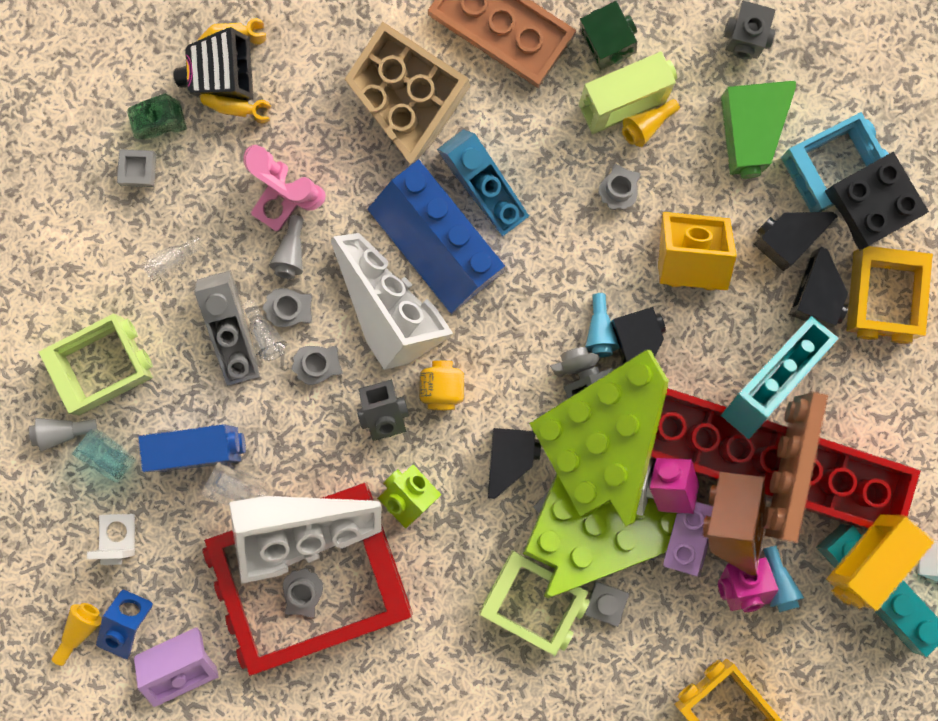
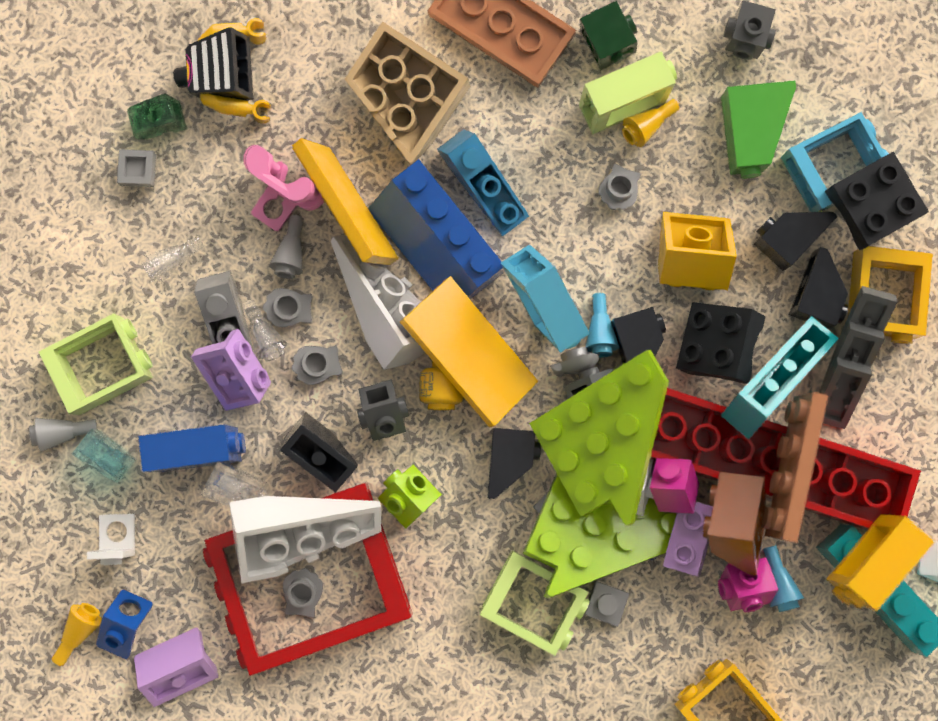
none -> lavender bracket [191,329,271,411]
none -> black slope [280,412,358,493]
none -> yellow tile [292,138,399,265]
none -> yellow tile [399,276,538,428]
none -> medium azure window [501,244,590,353]
none -> black brick [676,302,766,384]
none -> dark grey slope [819,286,898,429]

